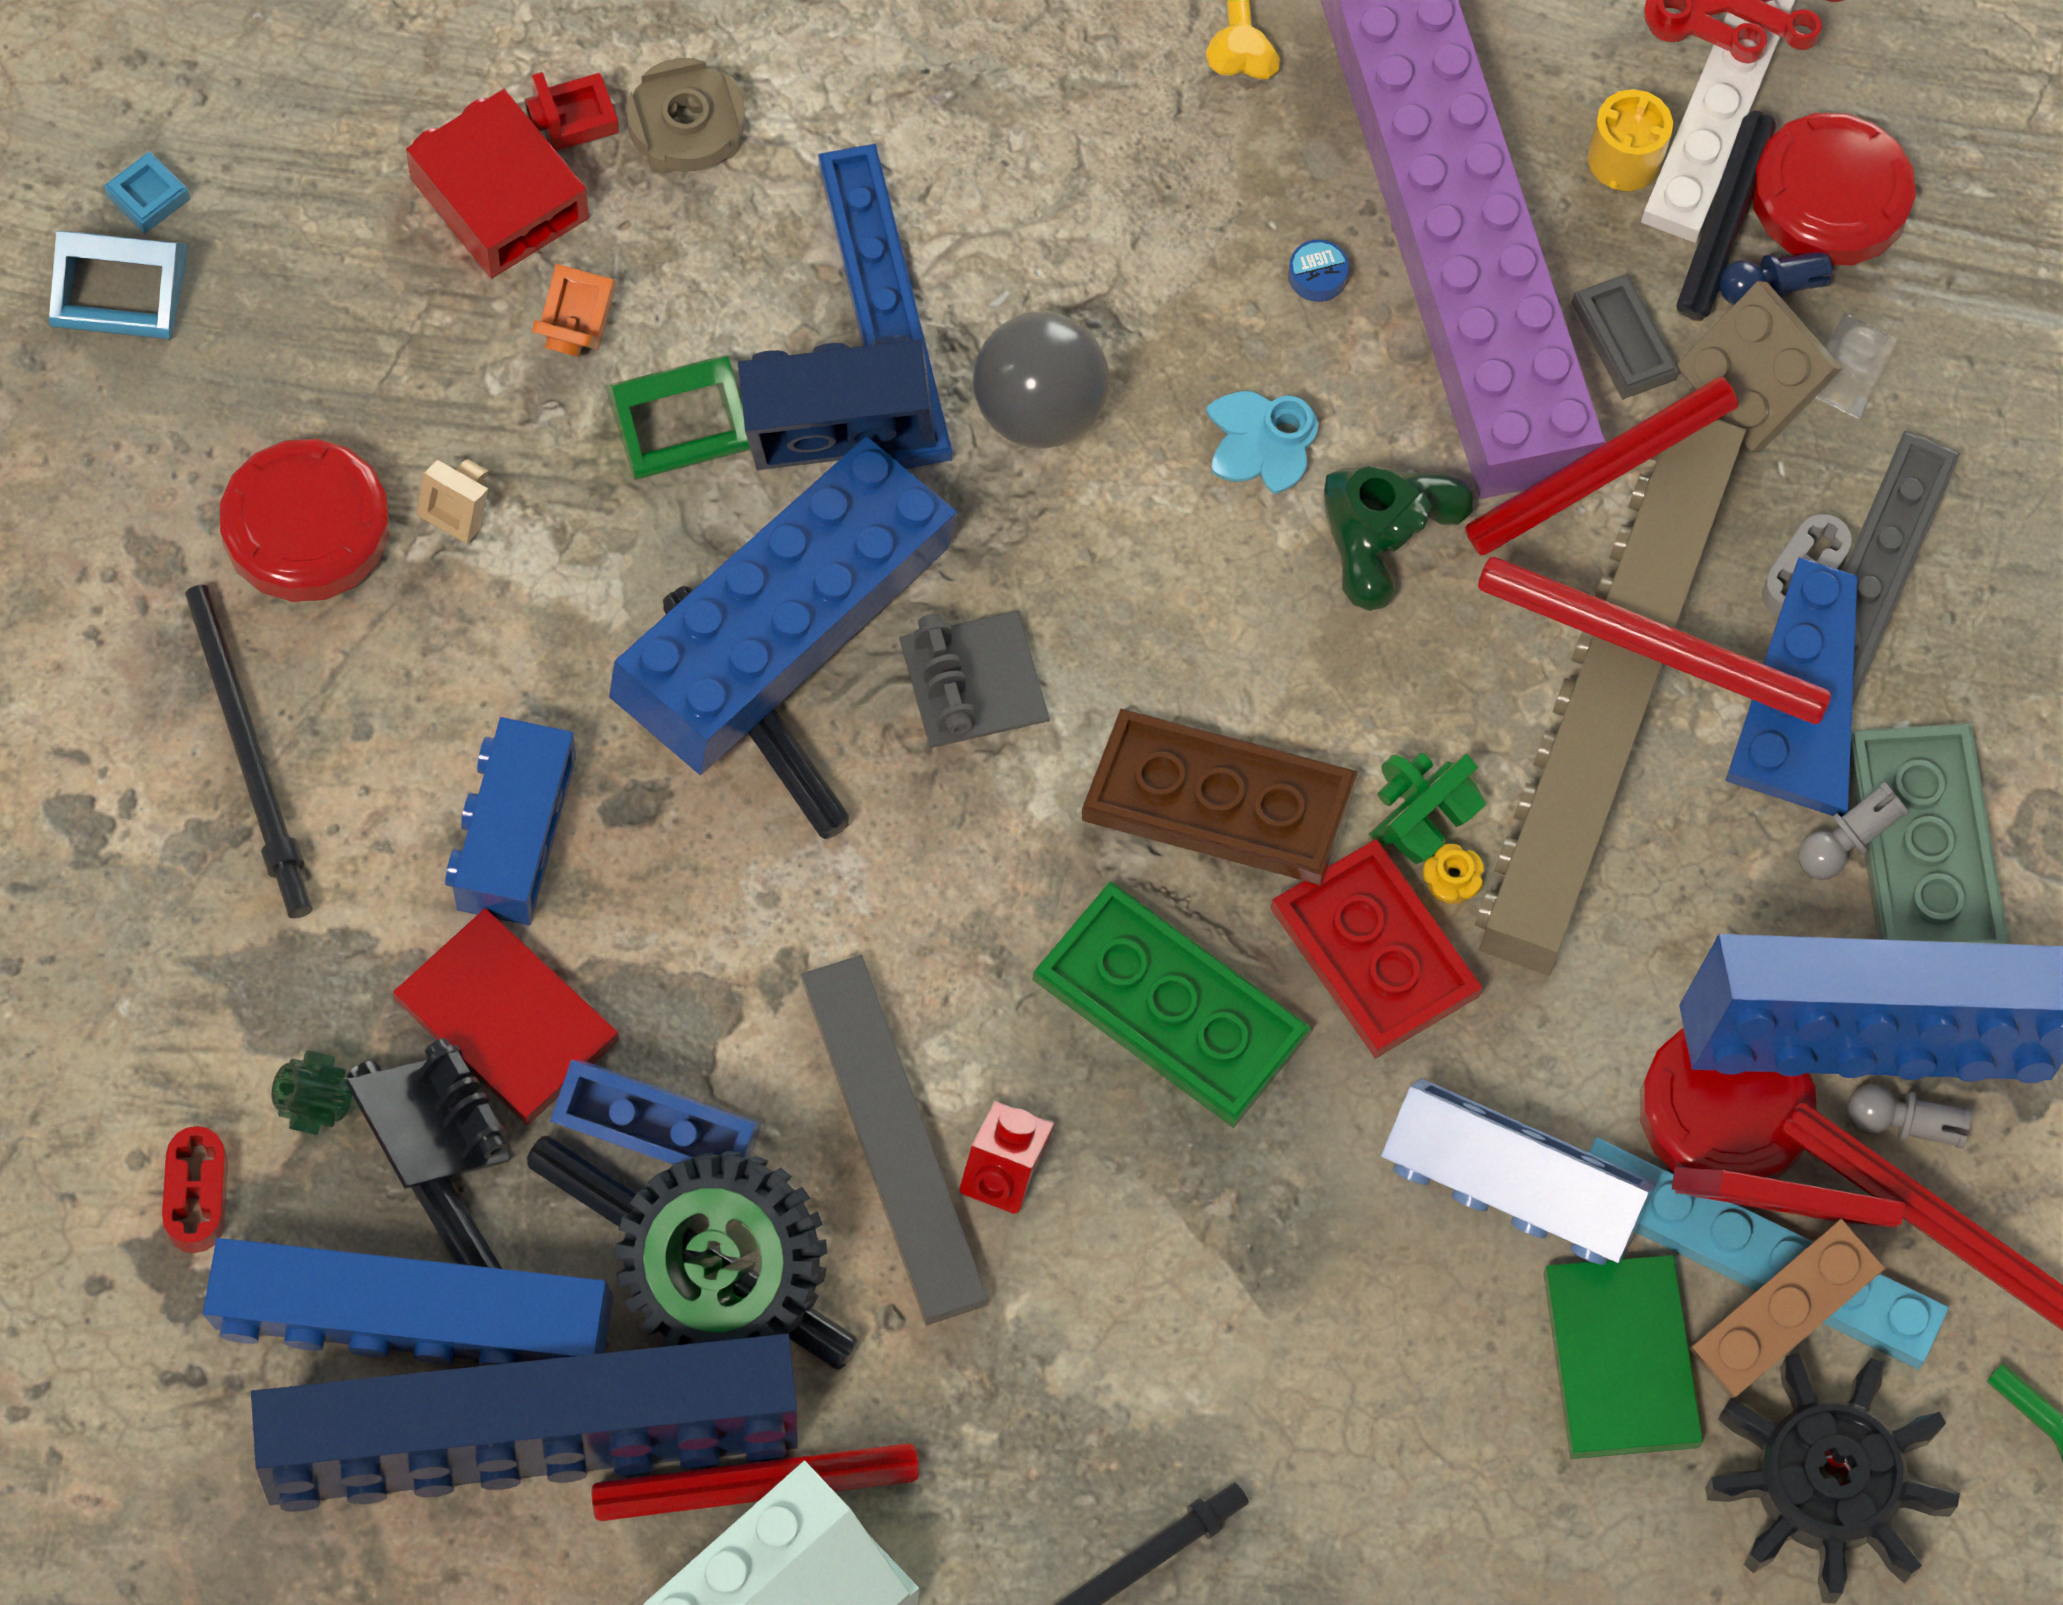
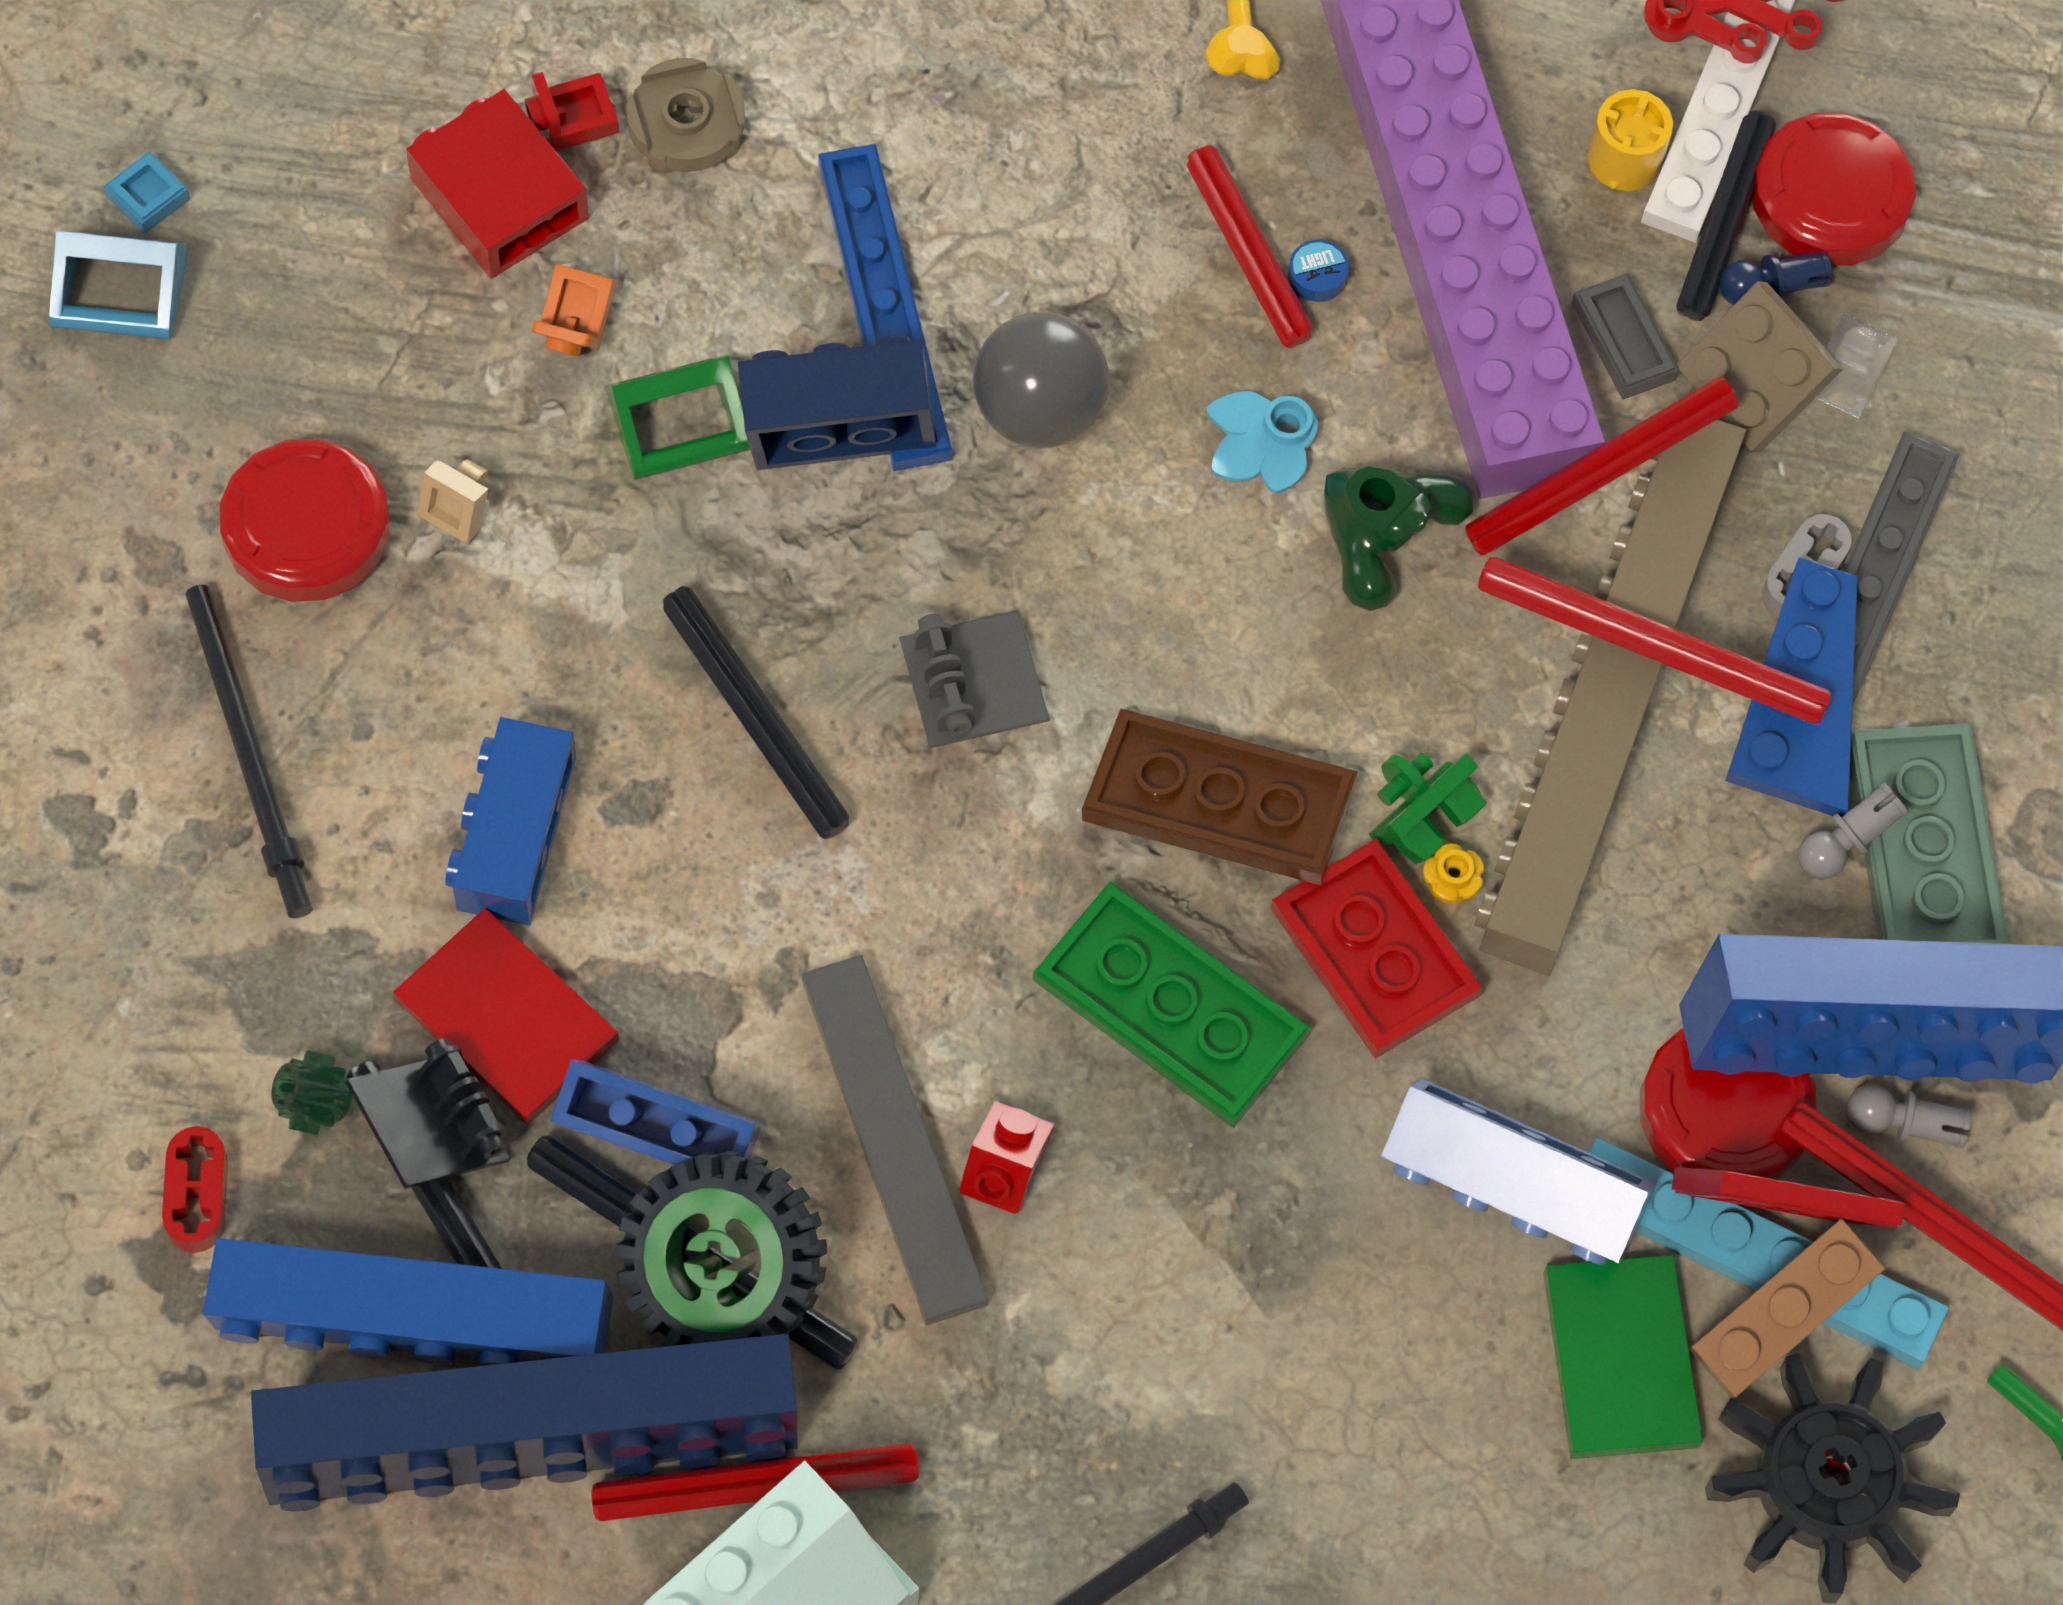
blue brick [609,436,957,776] -> none
none -> red axle [1187,145,1313,348]

